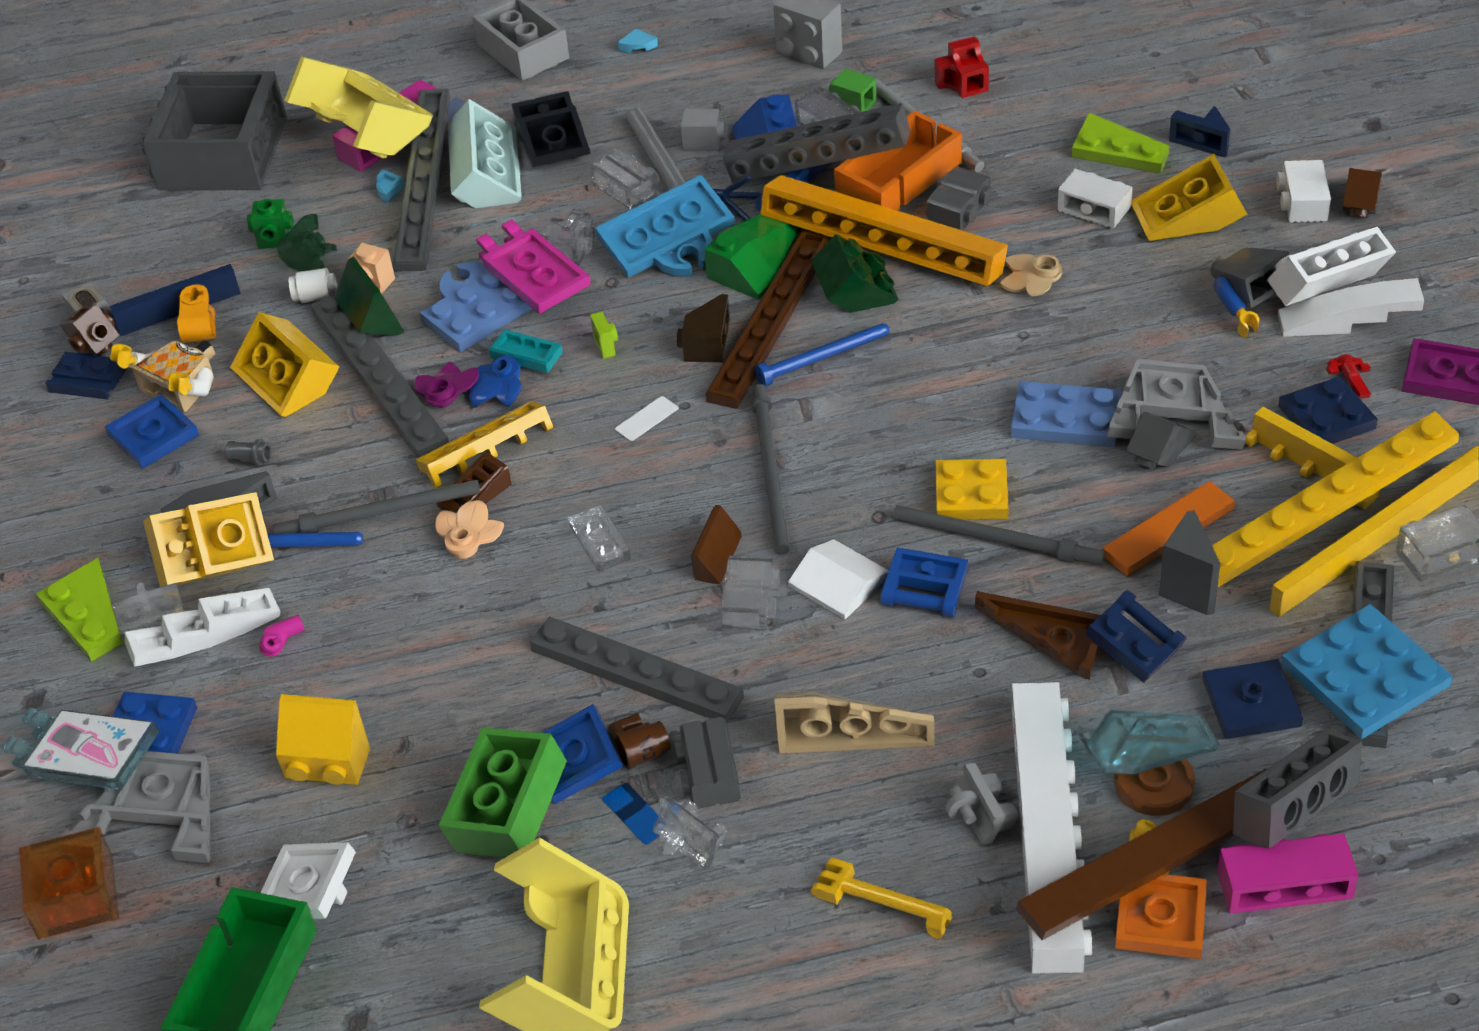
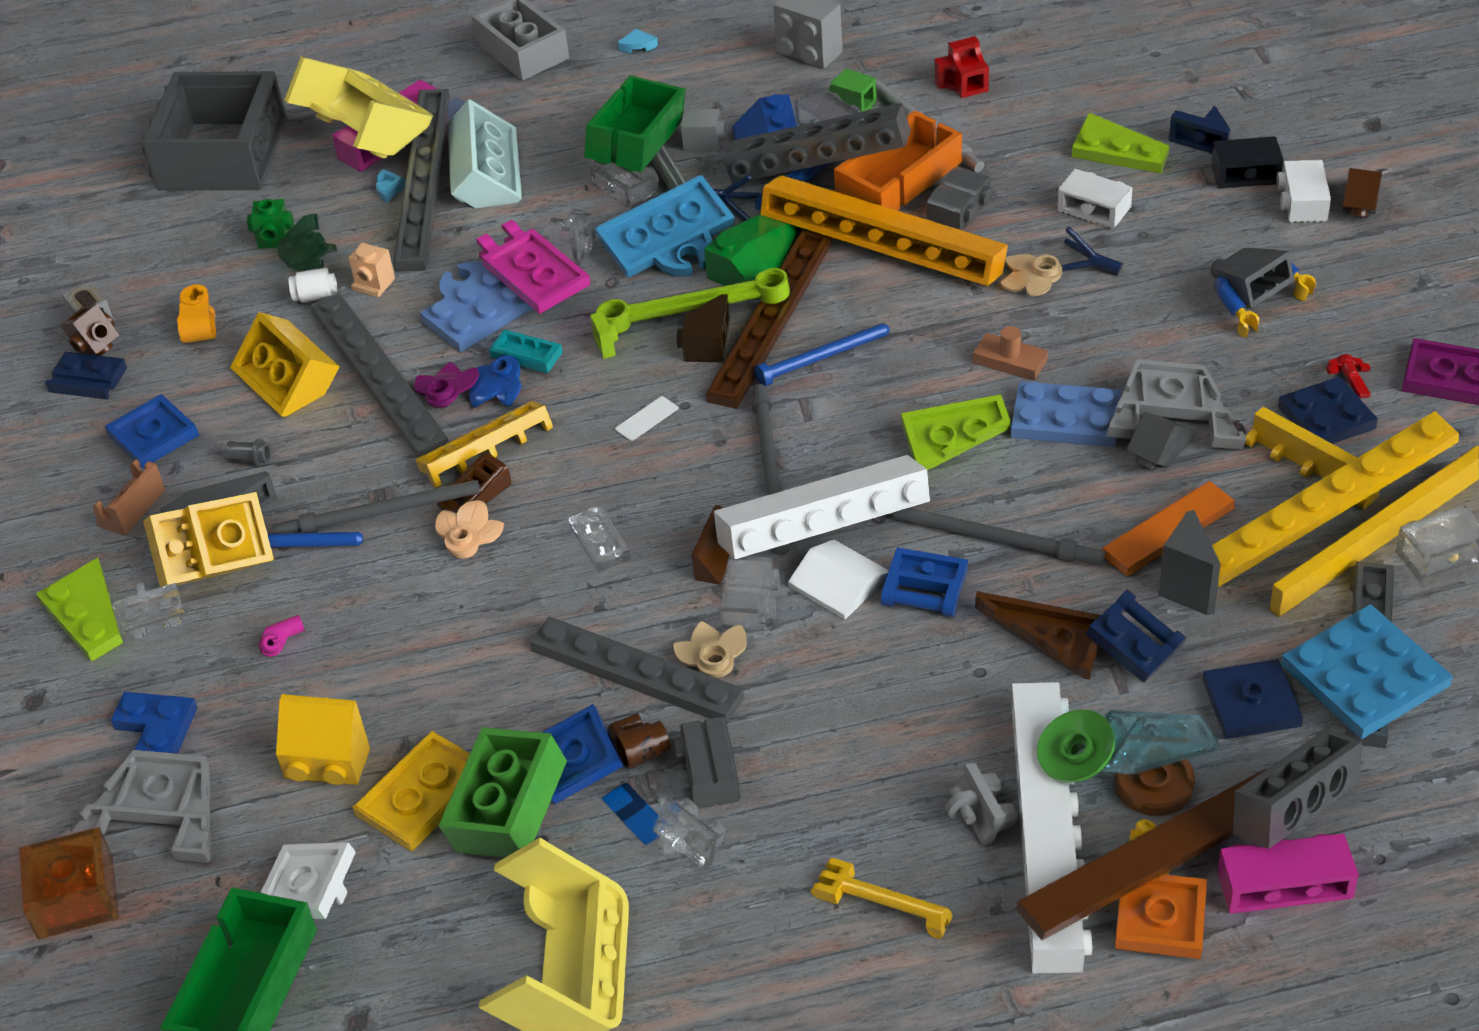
tile [2,708,160,790] -> none
dark blue tile [109,264,241,336] -> none
torso [110,340,215,413] -> none
white slope [124,588,280,667] -> none
dark green slope [334,256,404,335] -> none
black slope [511,91,590,167] -> none
tan wedge [775,691,935,754] -> none
dark green slope [811,234,899,313] -> none
yellow plate [936,459,1009,520] -> none
yellow slope [1131,154,1248,241] -> none
white brick [1267,227,1396,306] -> none
white slope [1278,278,1424,337] -> none
none -> nougat hinge [93,459,165,536]
none -> yellow tile [352,731,470,852]
none -> green piece [584,75,686,172]
none -> lime piece [596,268,790,334]
none -> tan plate [673,621,747,678]
none -> white brick [714,455,930,559]
none -> lime wing [901,394,1010,471]
none -> nougat tile [973,326,1048,381]
none -> bright green dish [1037,709,1115,783]
none -> dark blue plant [1061,227,1123,275]
none -> black brick [1211,136,1284,189]

